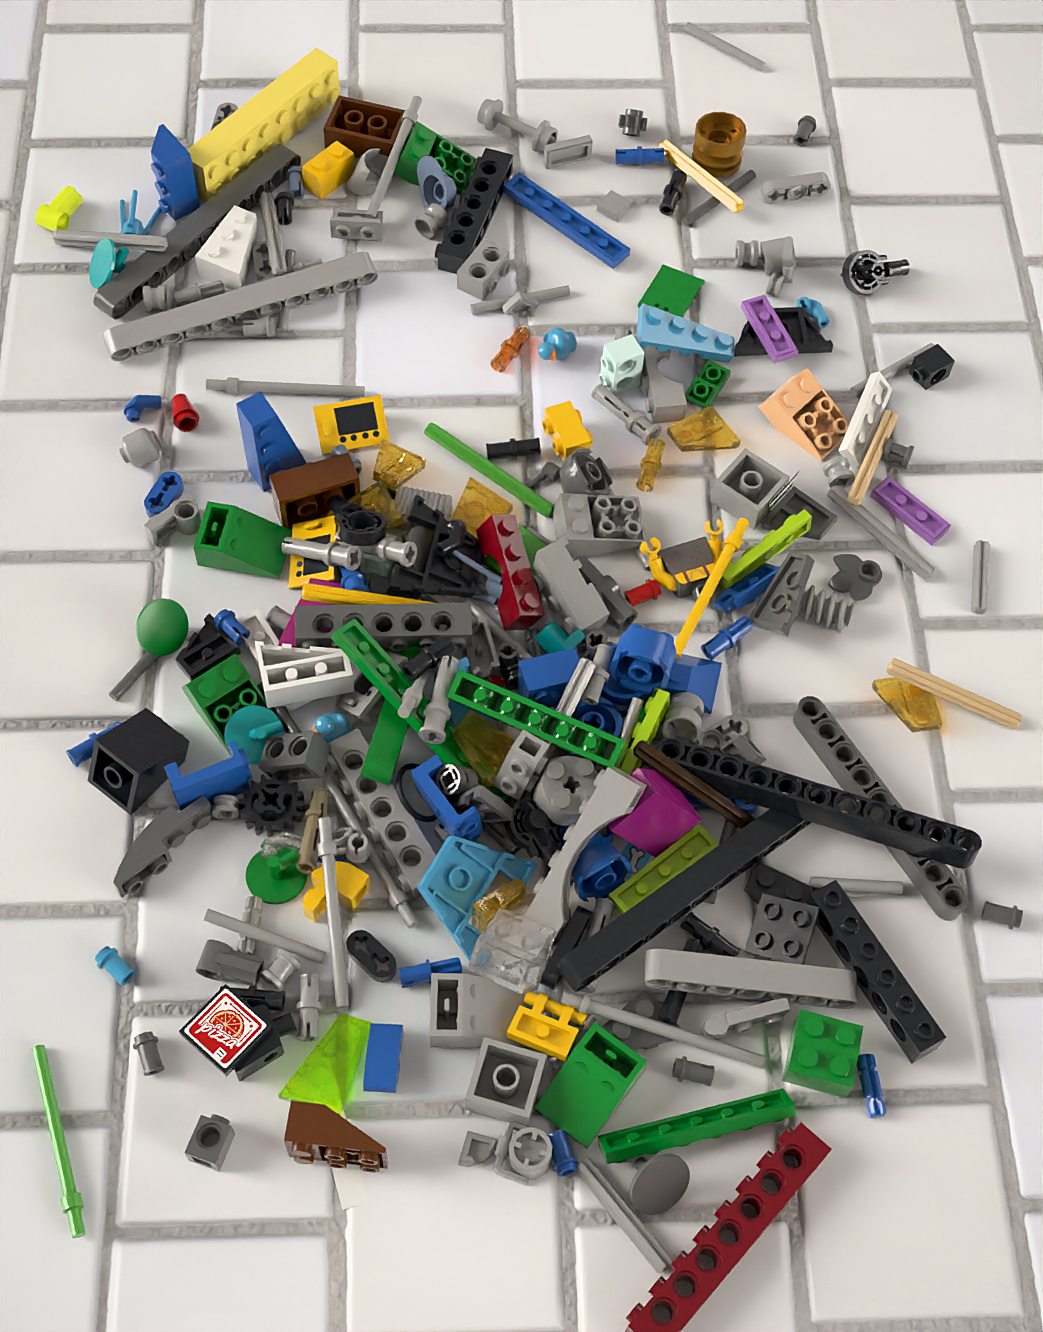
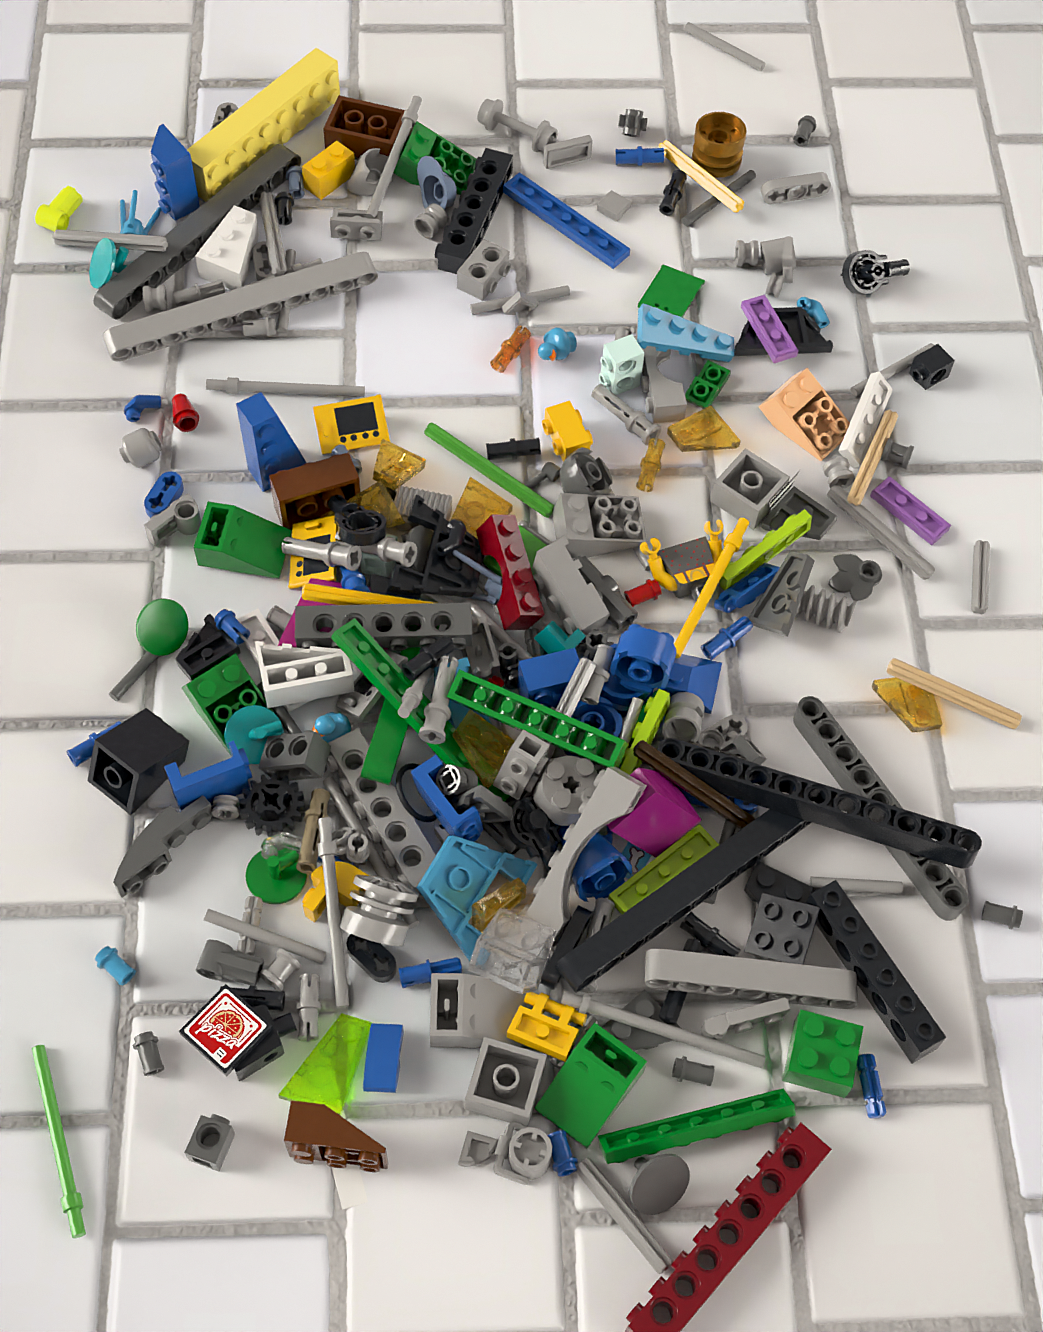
none -> light grey wheel [340,875,419,946]

